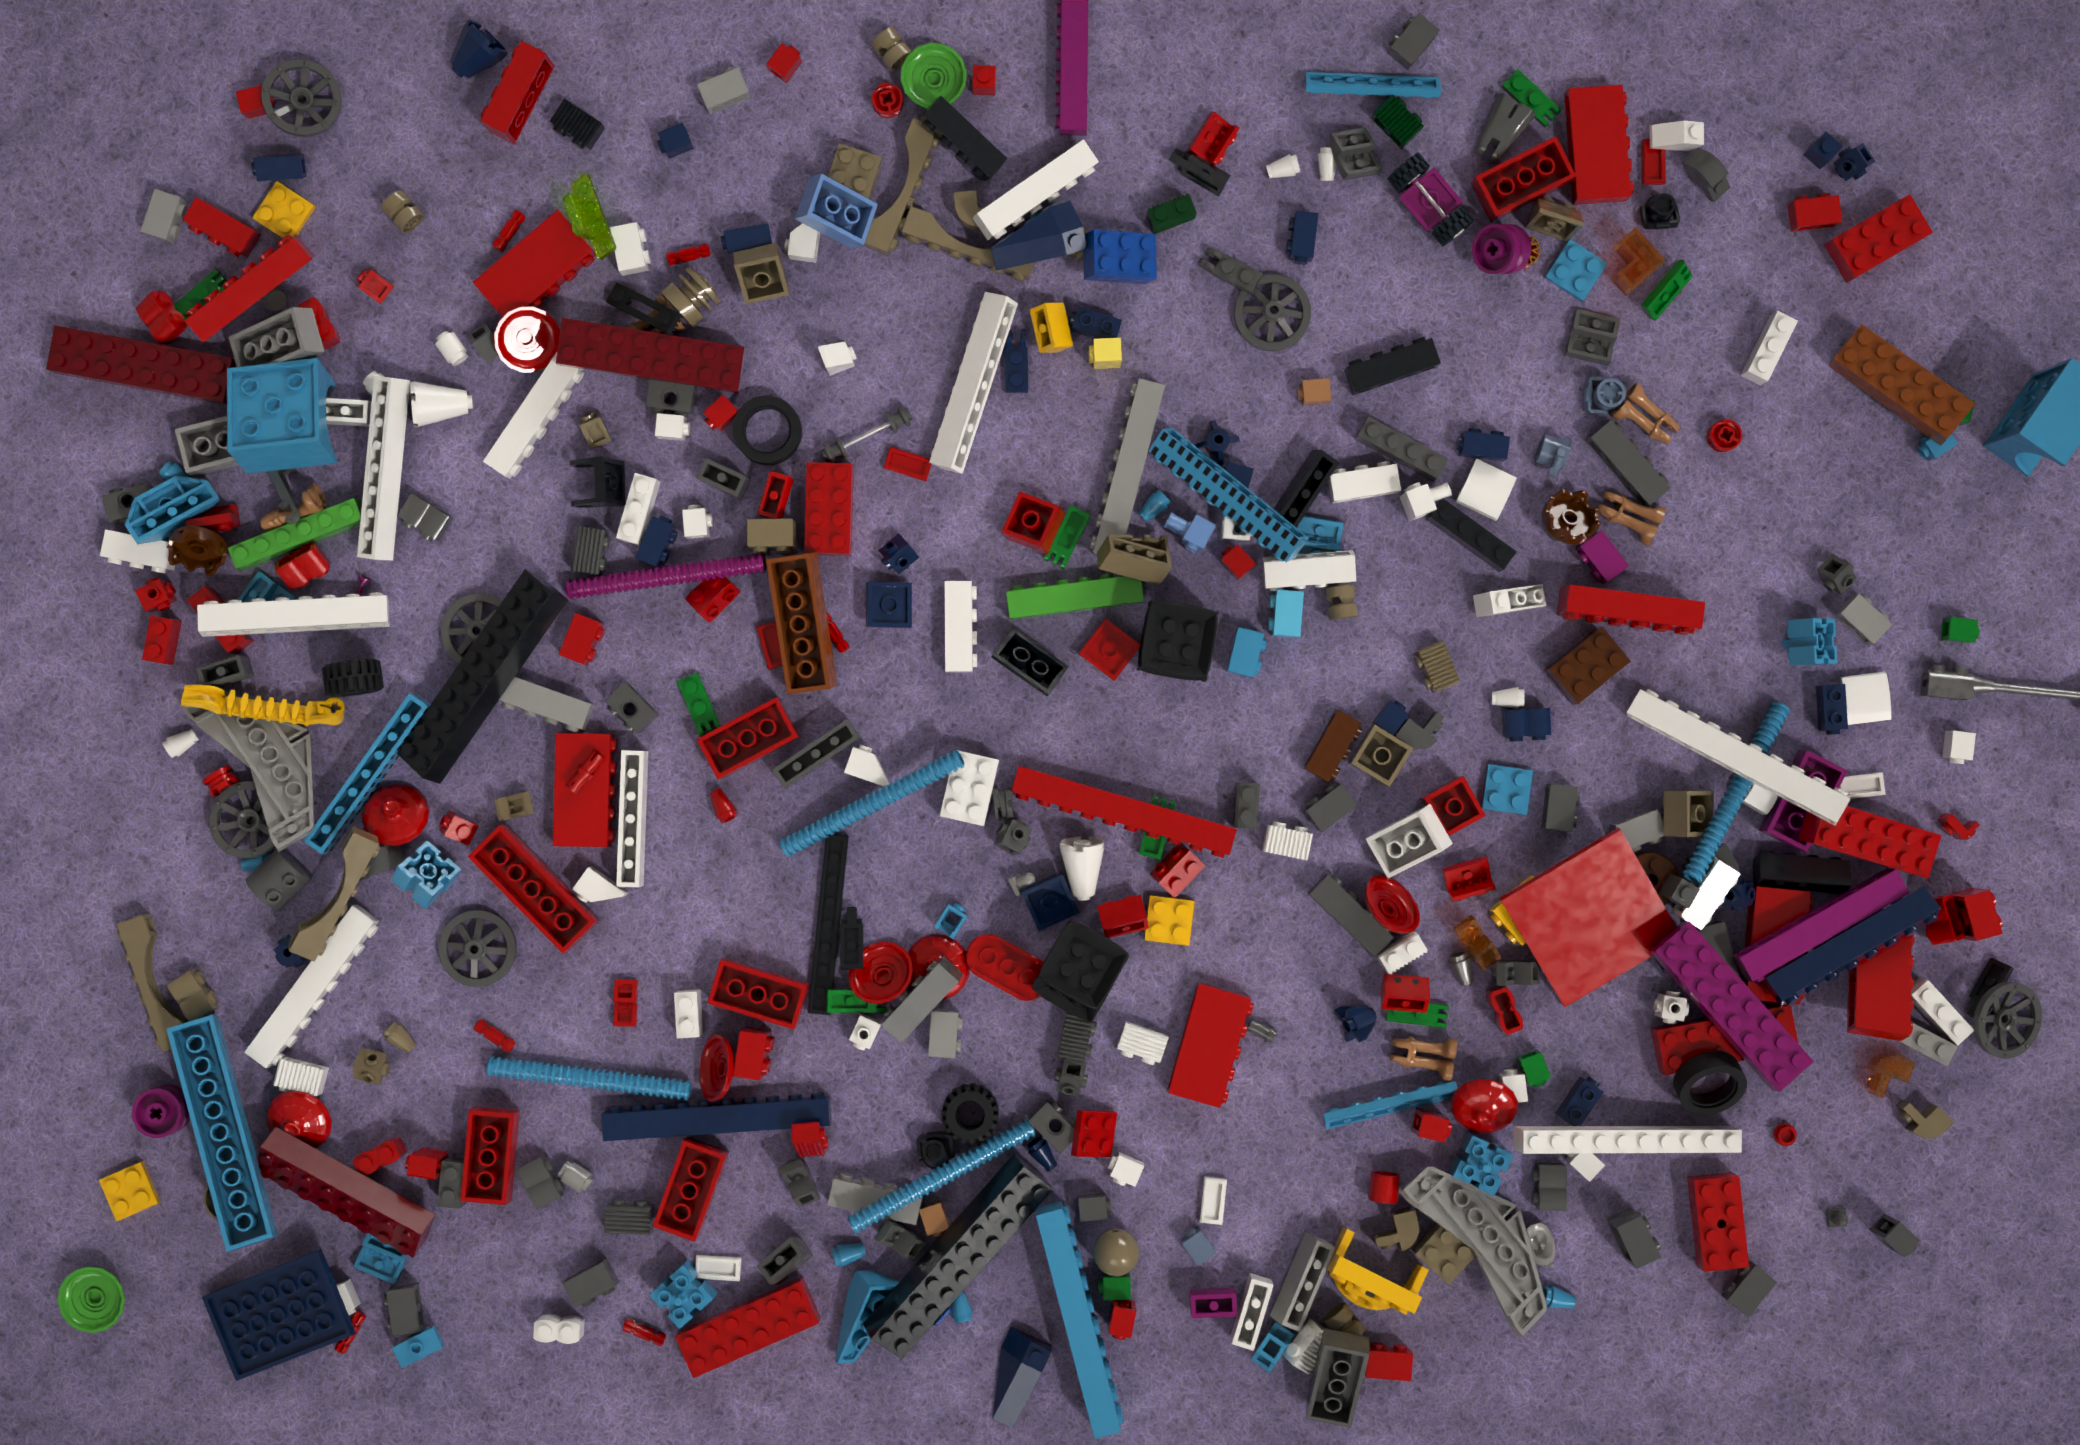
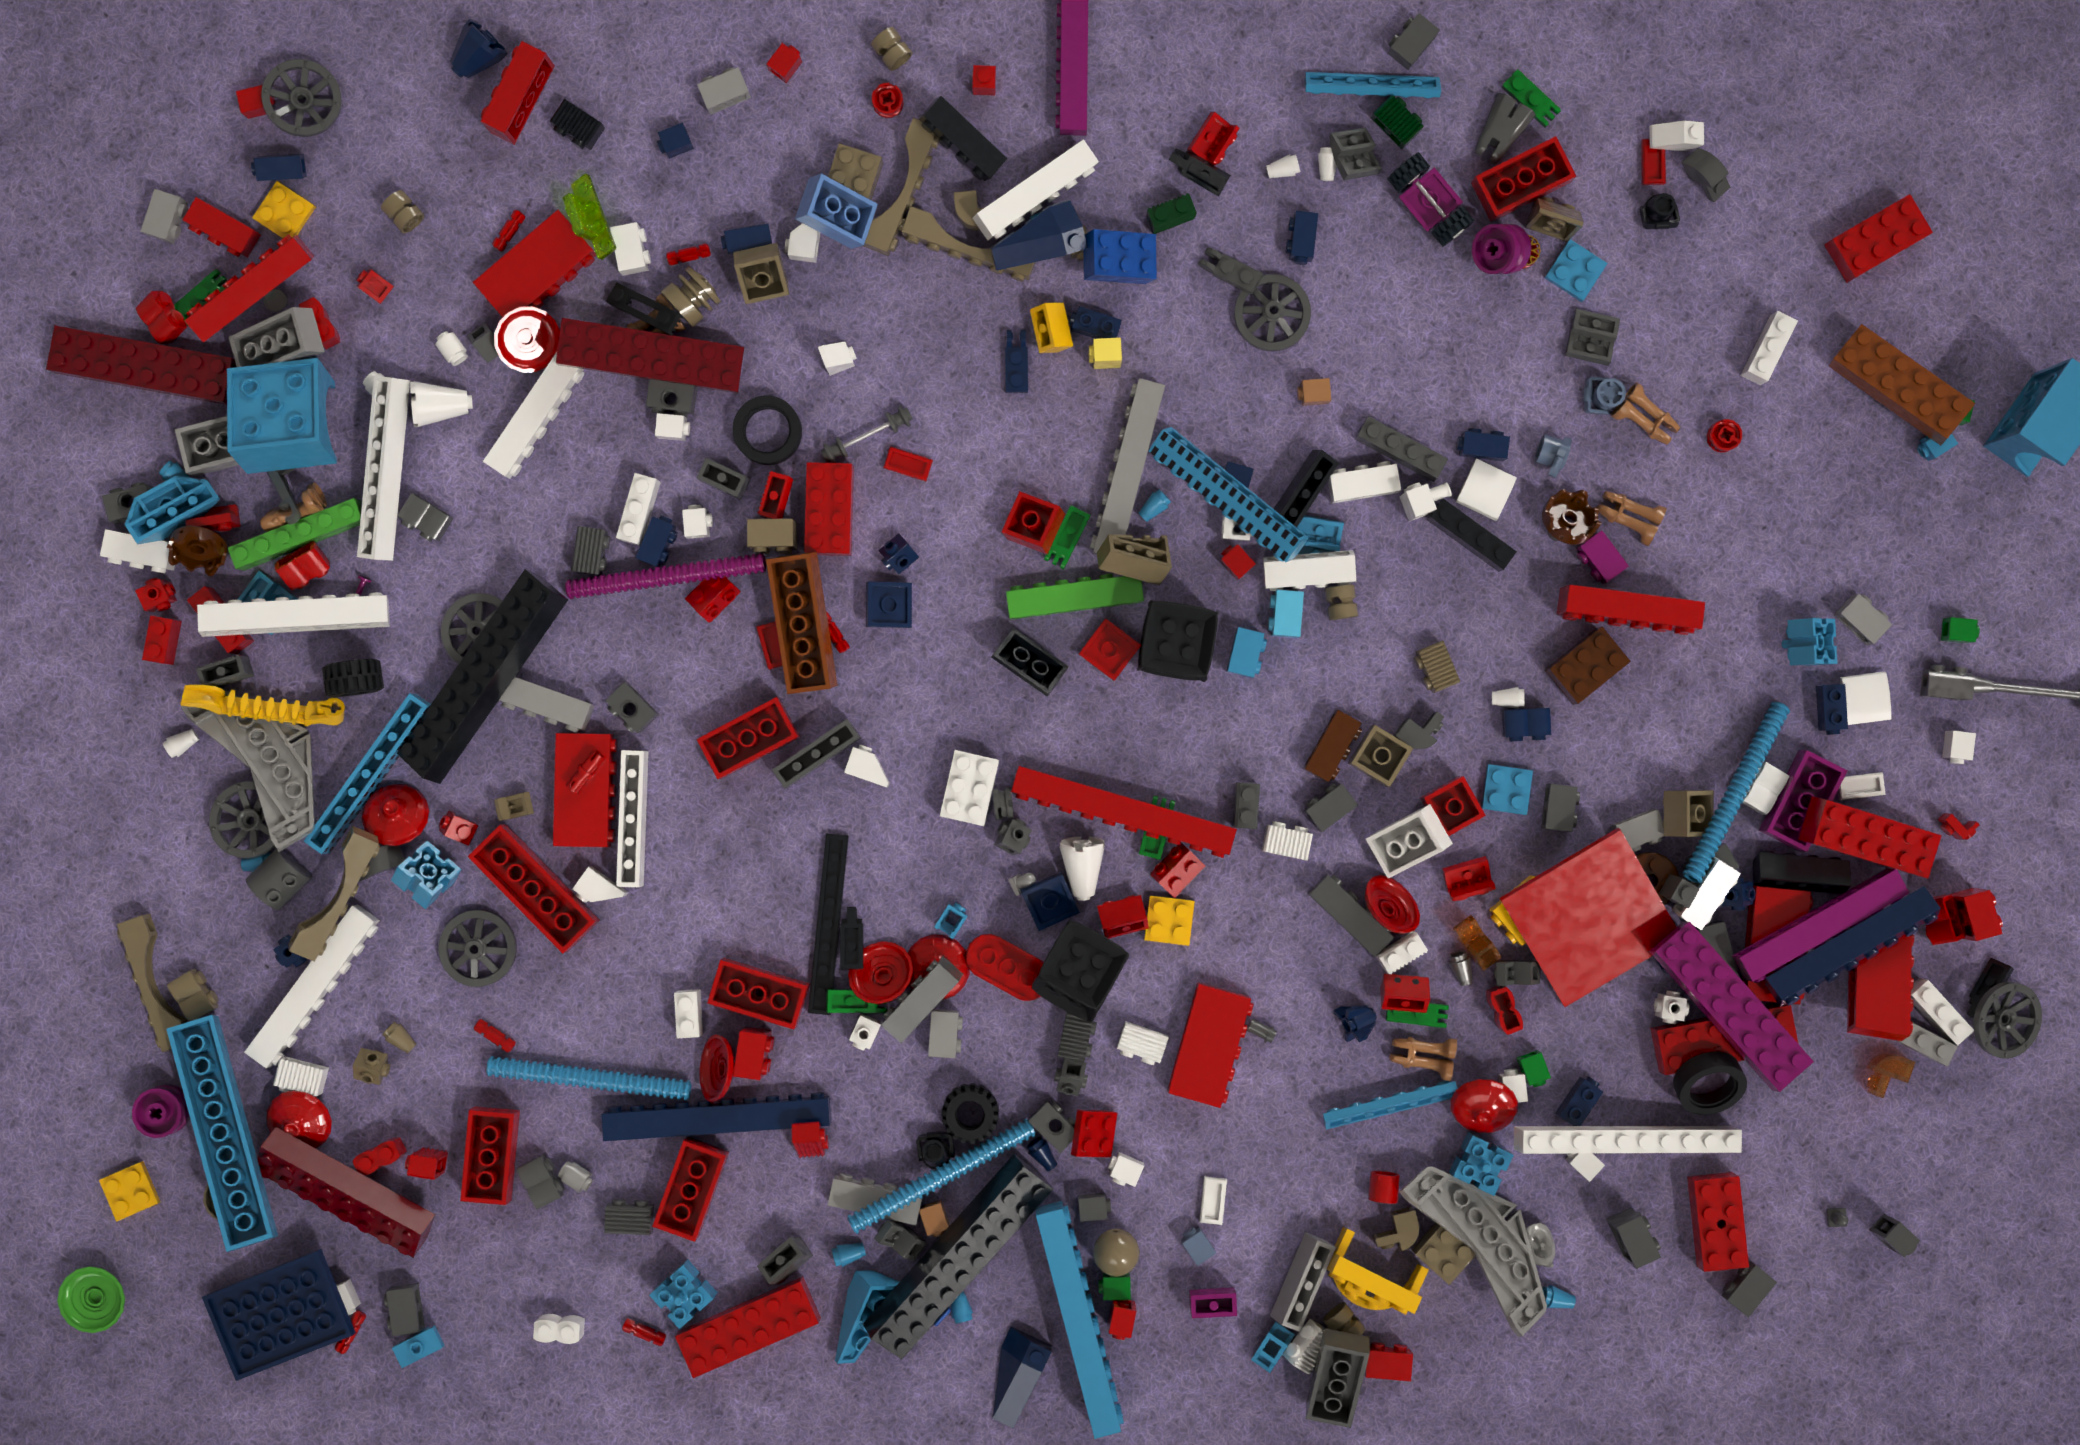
red wheel [202,765,240,798] -> none
white brick [326,398,372,427] -> none
dark azure slope [353,1233,409,1285] -> none
dark grey brick [437,1157,466,1209] -> none
red brick [558,613,605,666] -> none
dark grey brick [562,1258,619,1307] -> none
black hose [570,456,626,508] -> none
dark tan bracket [579,411,612,449] -> none
red slope [613,979,638,1027] -> none
green hinge [677,673,721,737] -> none
white tile [695,1255,742,1281] -> none
red brick [703,394,738,432] -> none
red cone [709,788,737,823] -> none
dark grey brick [779,1159,820,1208] -> none
dark azure piece [780,749,965,857] -> none
bright green hat [901,43,967,108] -> none
white brick [929,292,1018,474] -> none
white brick [945,581,977,672] -> none
medium blue brick [1164,512,1216,554] -> none
dark blue brick [1195,420,1240,466] -> none
white brick [1230,1273,1274,1351] -> none
black brick [1344,337,1441,396] -> none
dark blue brick [1372,700,1409,736] -> none
red brick [1411,1108,1452,1142] -> none
white slope [1473,584,1546,618] -> none
dark grey brick [1531,1163,1567,1211] -> none
red brick [1564,85,1634,205] -> none
dark grey brick [1586,420,1670,507] -> none
clear orange brick [1611,227,1666,296] -> none
white brick [1627,689,1850,826] -> none
green hinge [1641,260,1692,321] -> none
red plate [1773,1123,1797,1146] -> none
red brick [1788,193,1842,232] -> none
dark blue brick [1803,132,1843,169] -> none
dark grey brick [1817,554,1857,594] -> none
dark blue brick [1834,143,1876,181] -> none
dark tan brick [1896,1100,1954,1139] -> none

